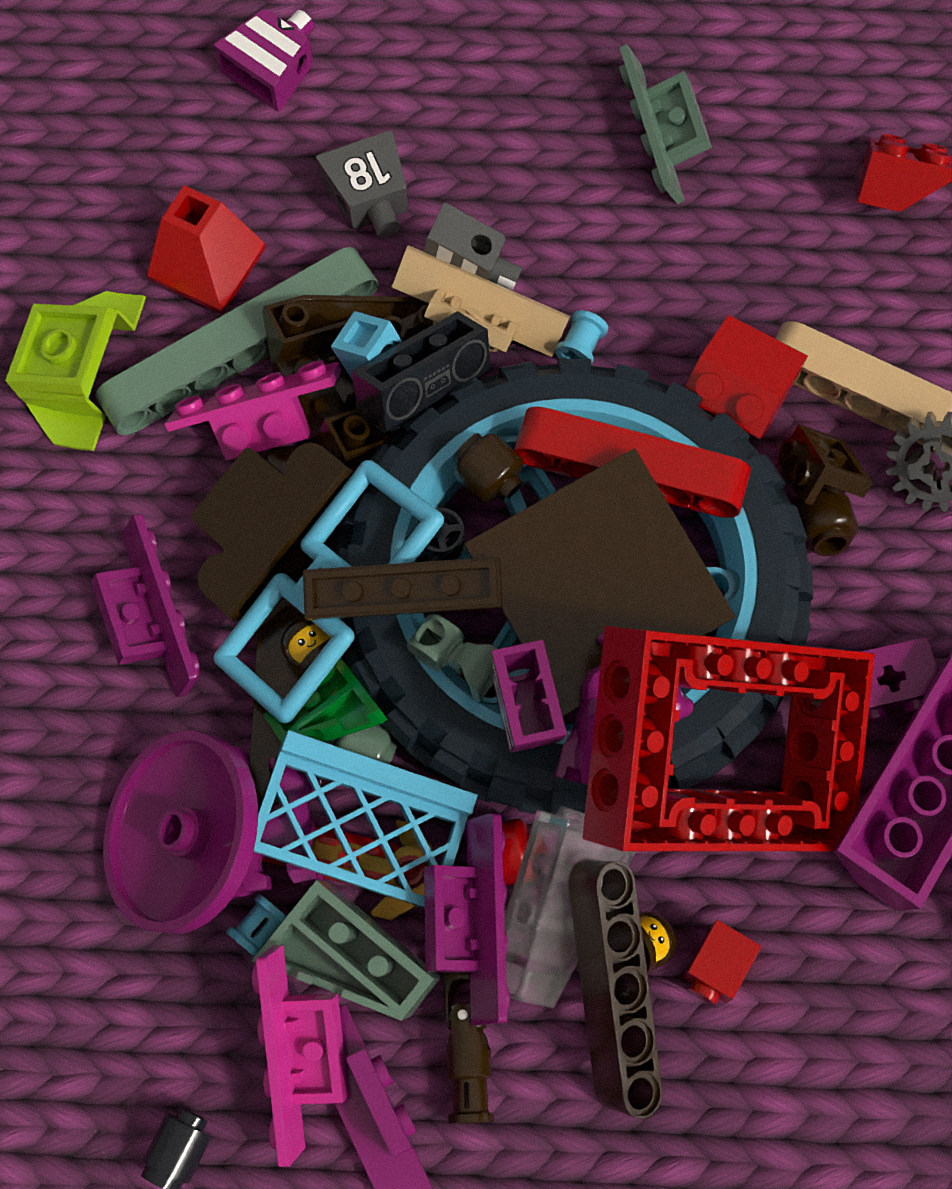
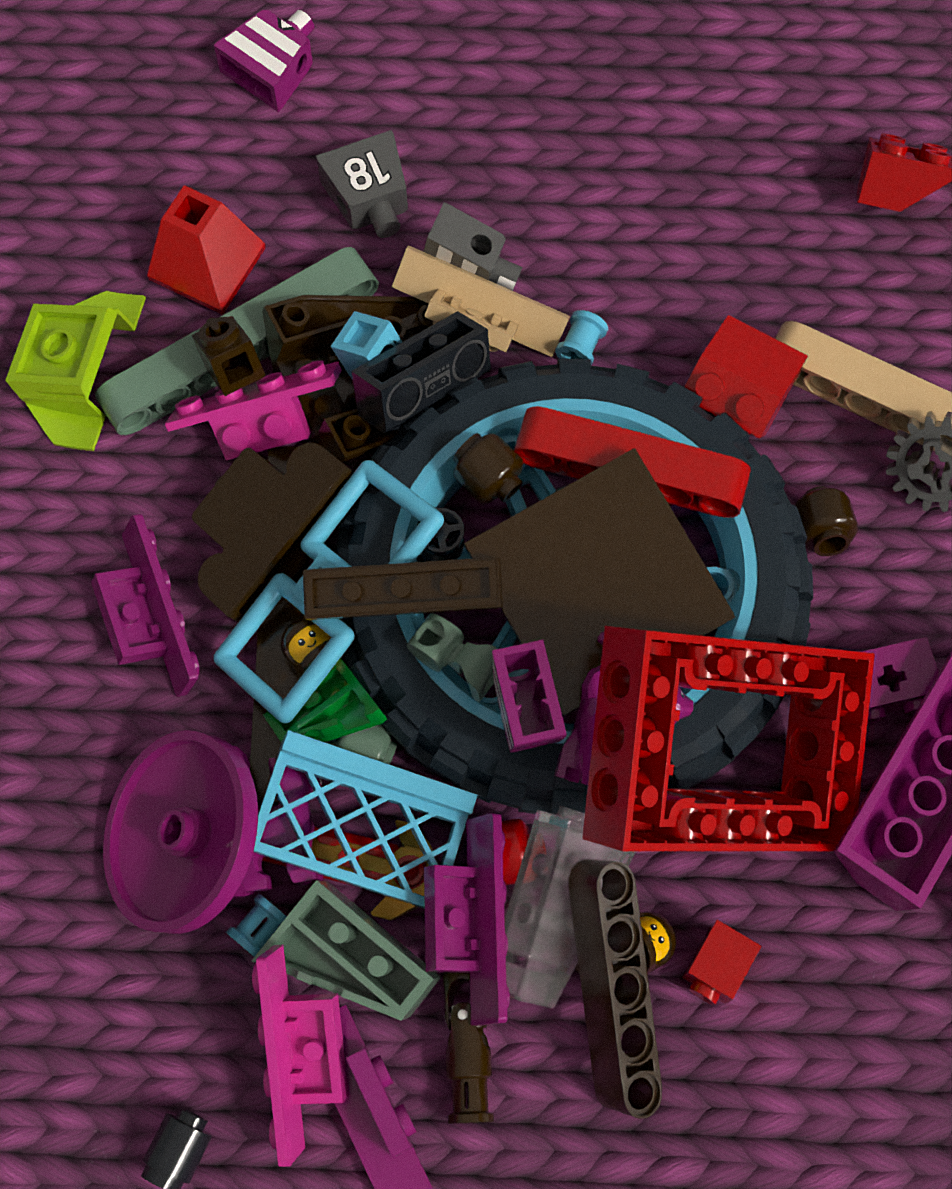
sand green bracket [619,44,712,204] -> none
dark brown bracket [778,424,873,506] -> none
none -> dark brown brick [191,316,265,396]

